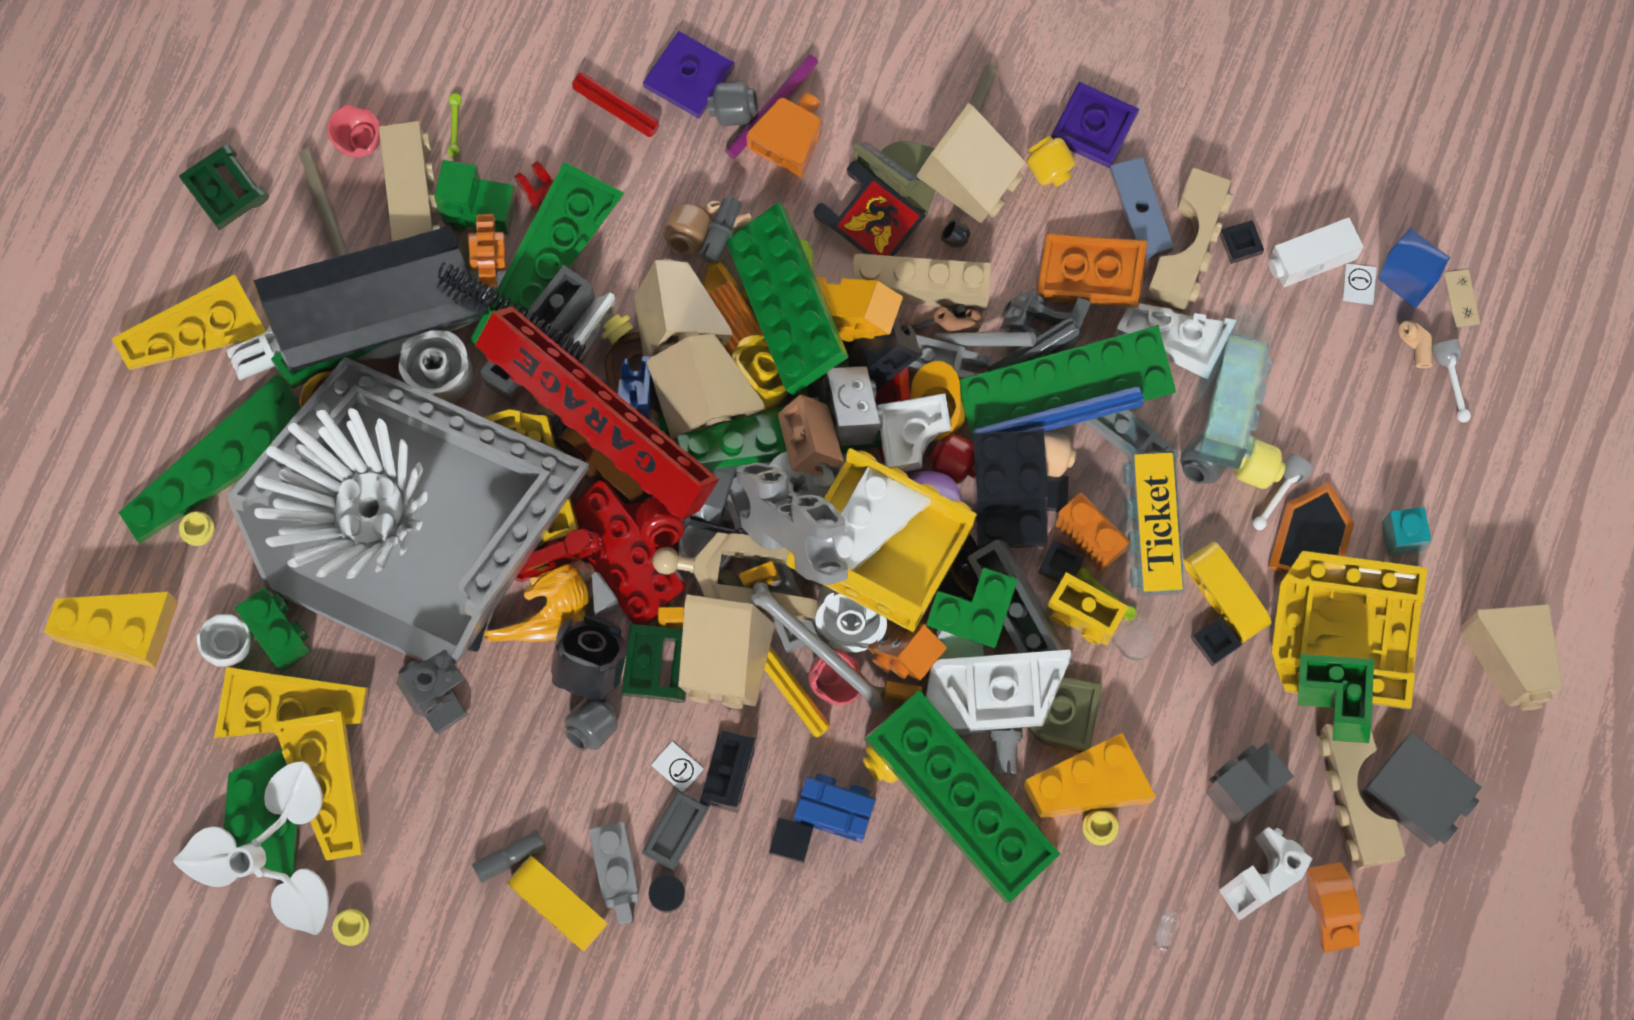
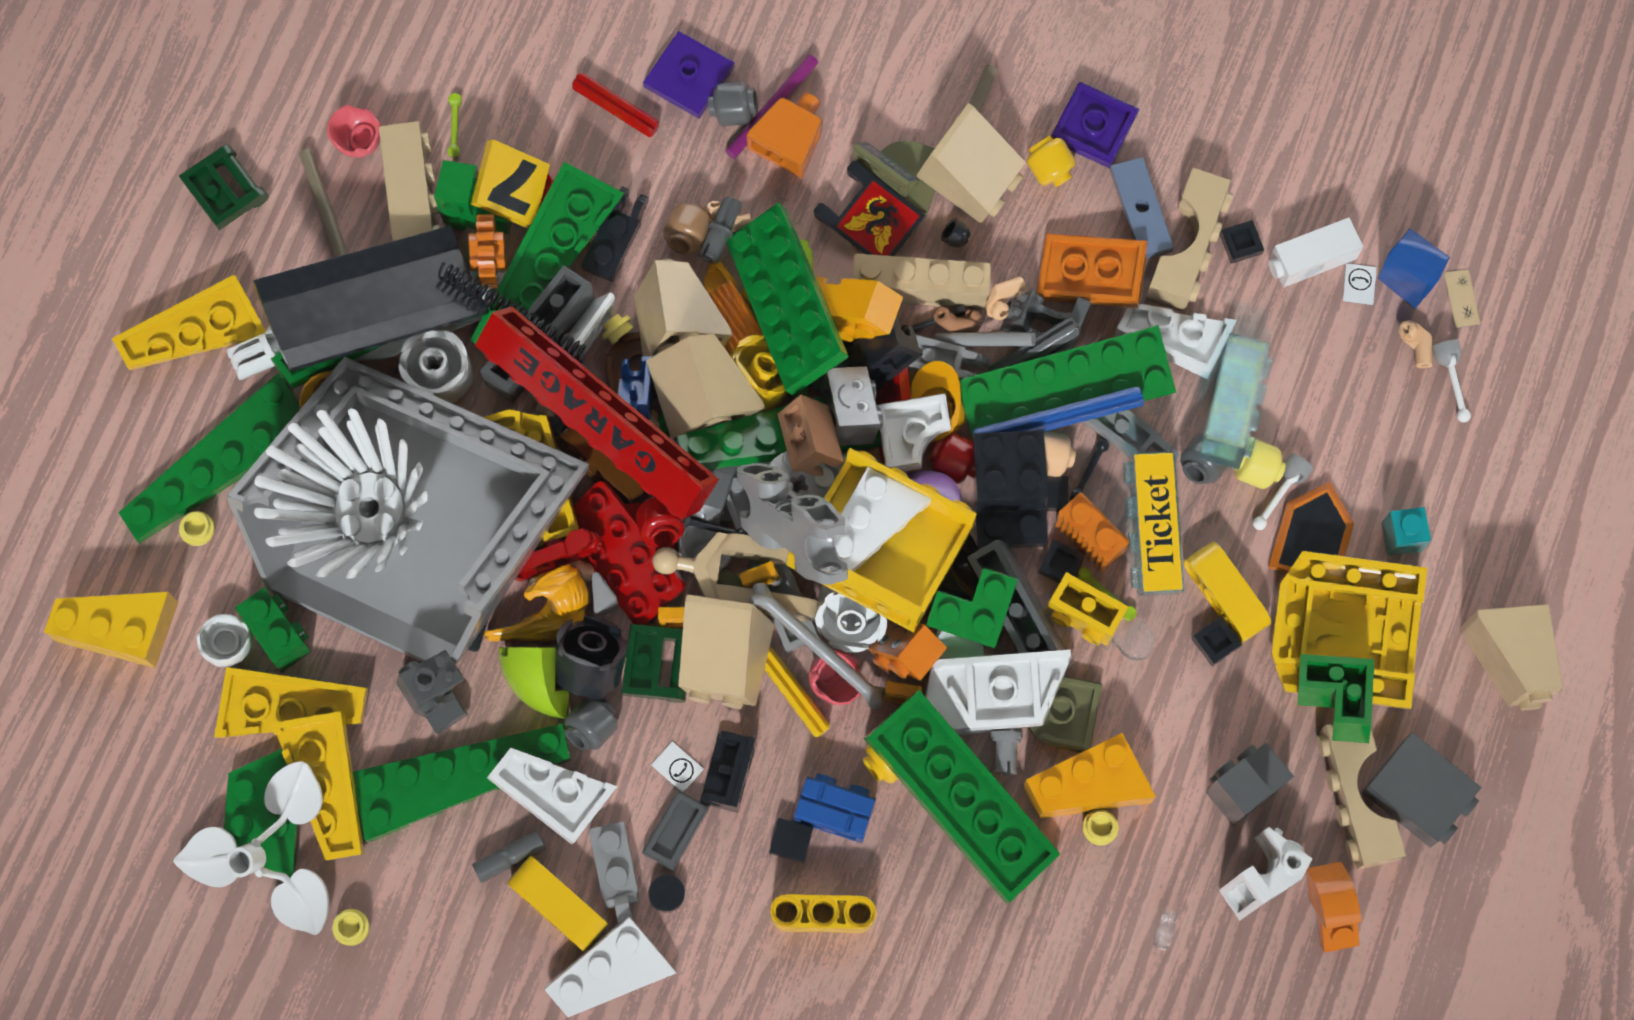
none -> green wing [353,723,571,843]
none -> yellow tile [471,139,550,229]
none -> white wing [487,748,617,844]
none -> lime brick [498,647,569,718]
none -> white wing [544,916,676,1017]
none -> black hinge [581,186,649,282]
none -> yellow beam [770,894,876,933]
none -> light nougat arm [985,276,1026,321]
none -> black hinge [1070,439,1110,500]

